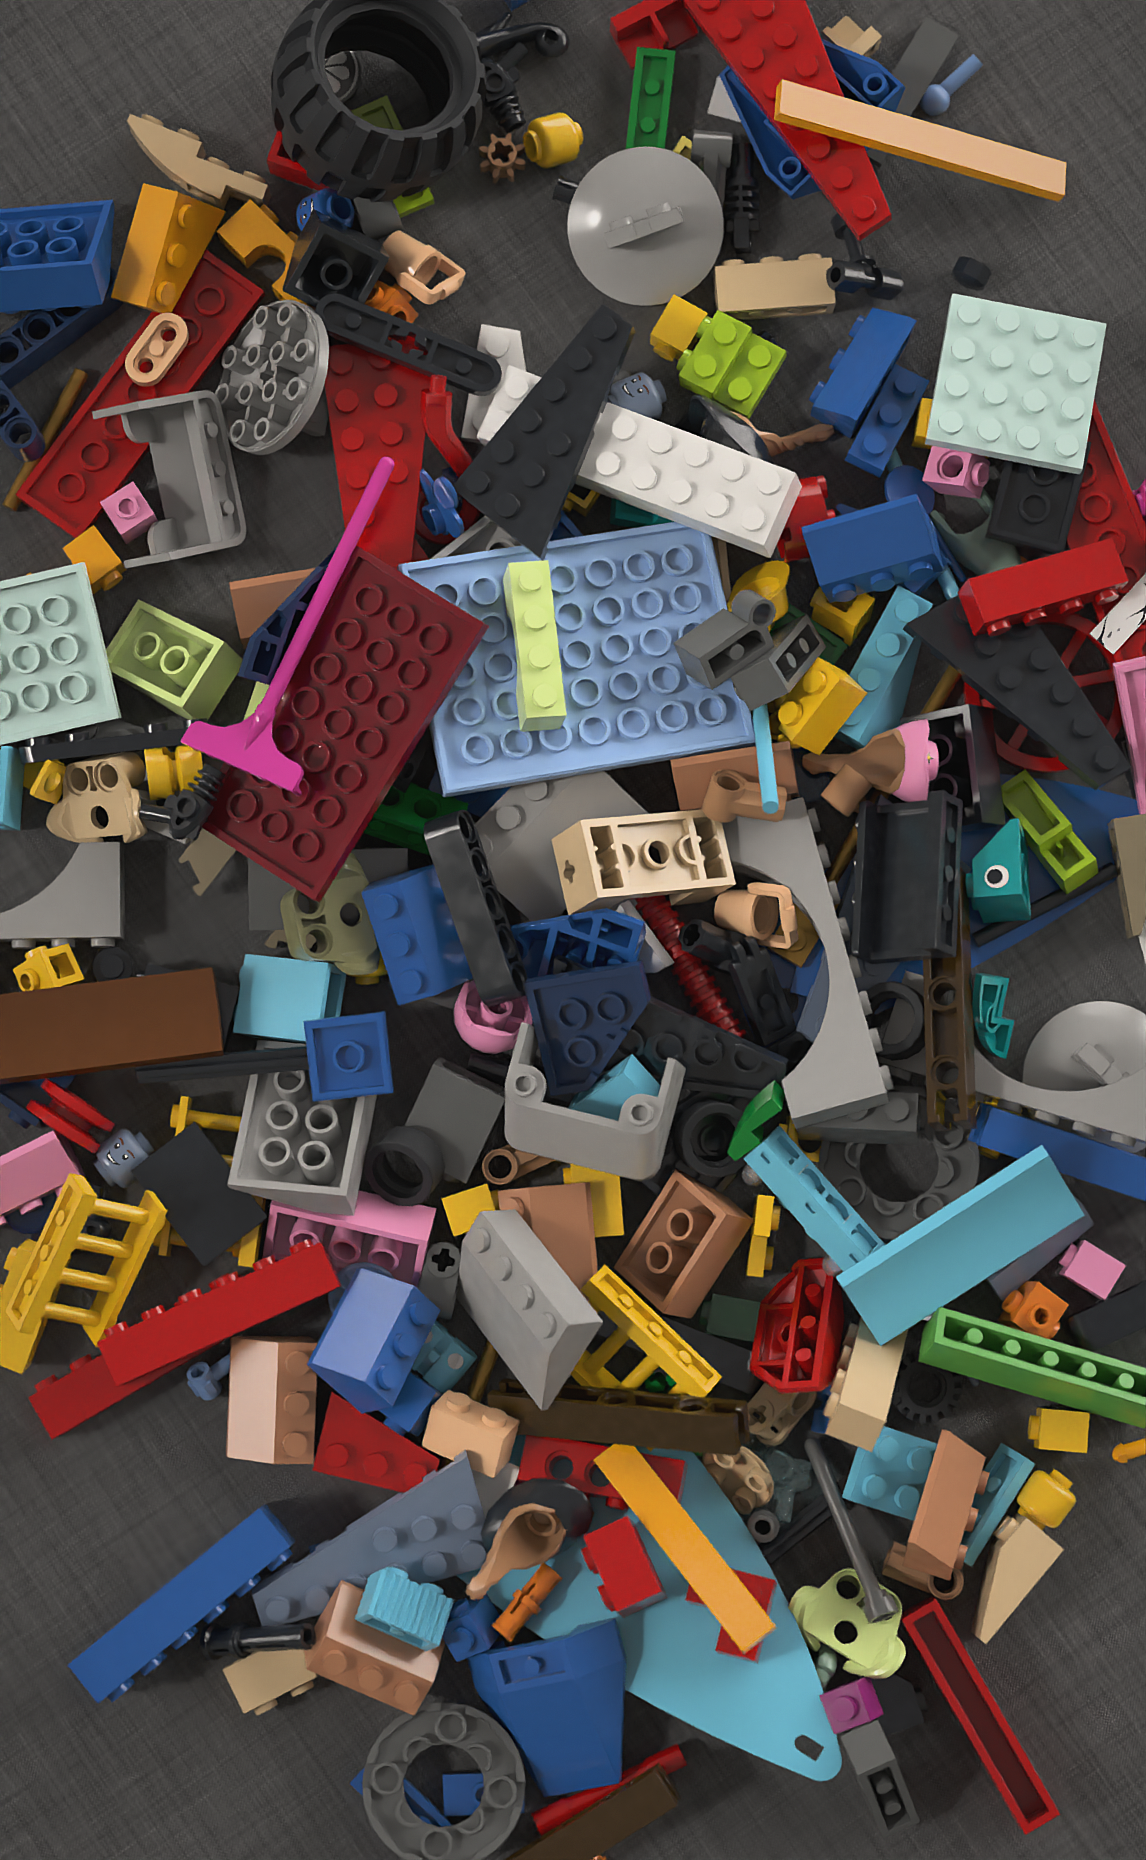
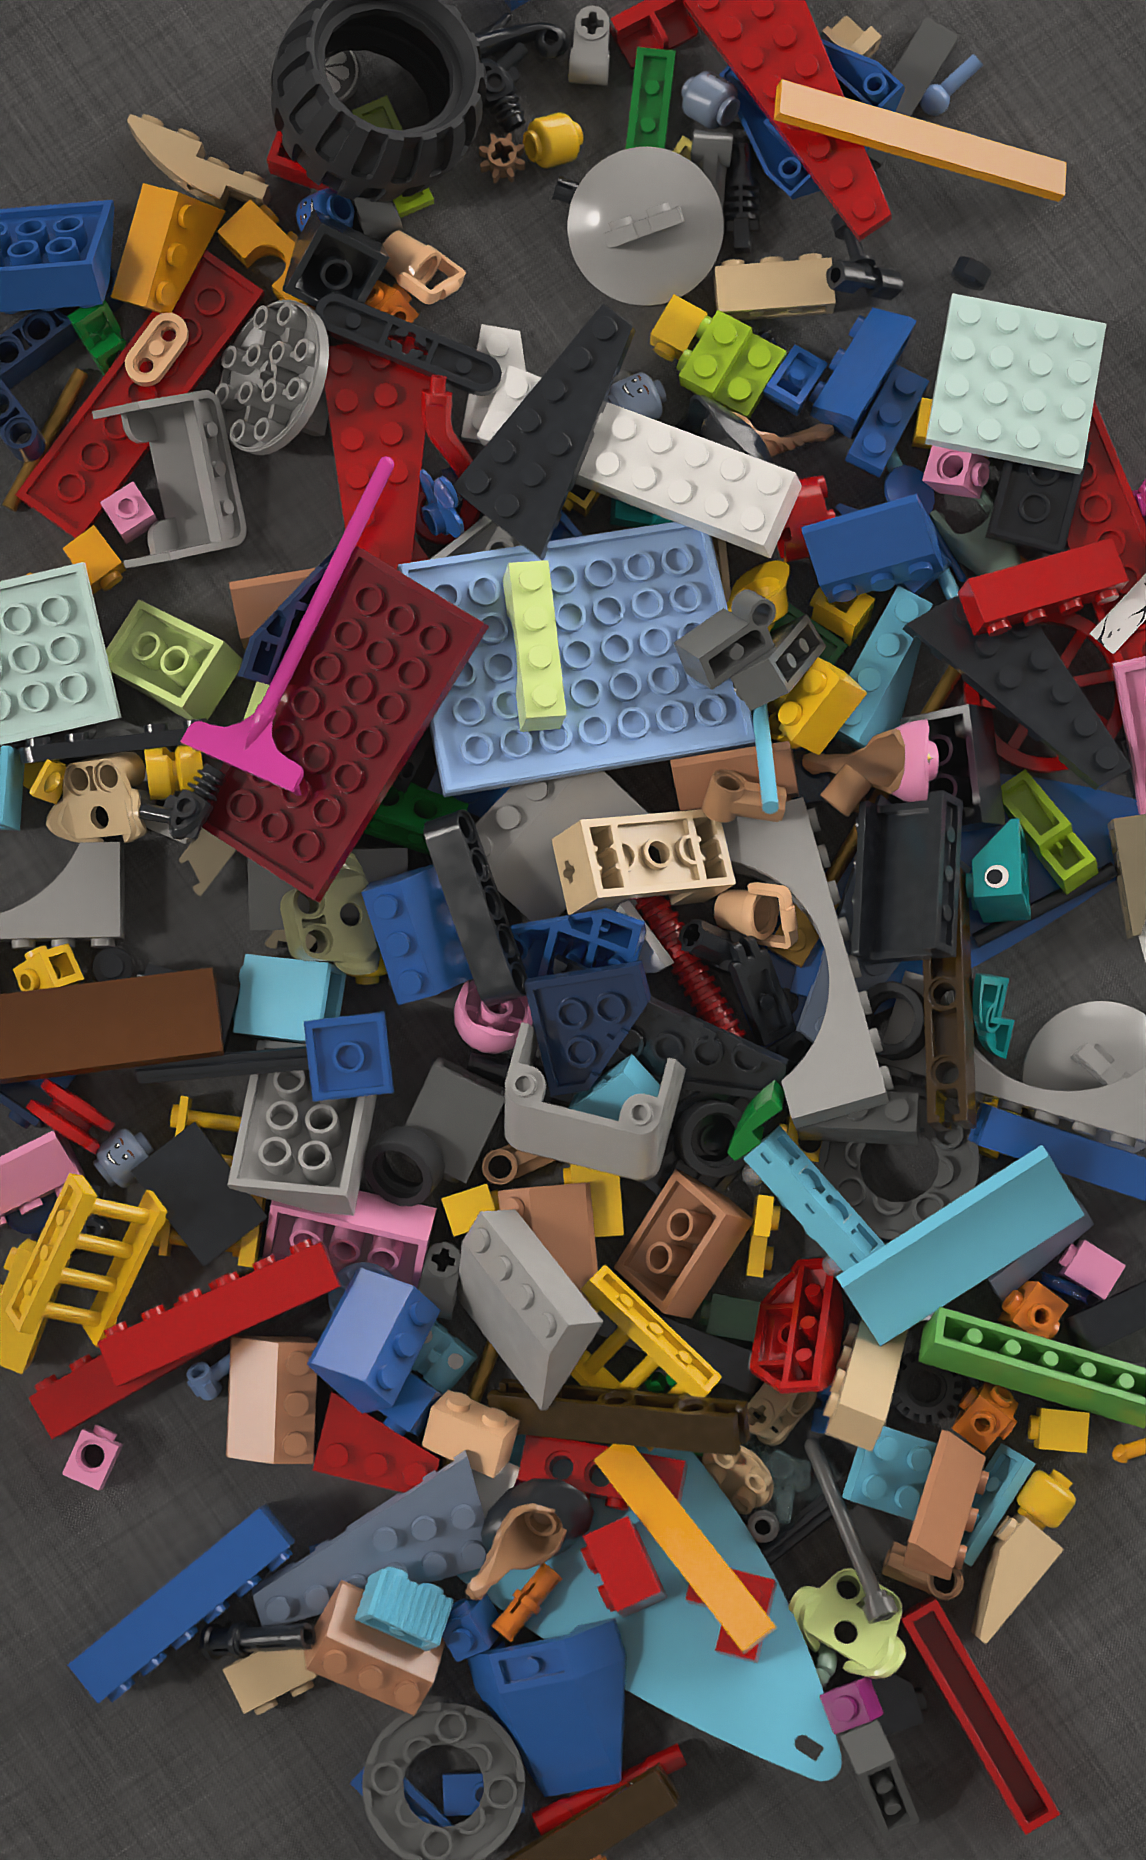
none -> bright pink brick [62,1425,123,1491]
none -> green slope [68,300,126,375]
none -> light grey piece [569,6,610,86]
none -> sand blue head [681,71,740,129]
none -> blue slope [764,344,828,416]
none -> orange brick [952,1382,1019,1453]
none -> clear blue piece [1039,1271,1094,1305]

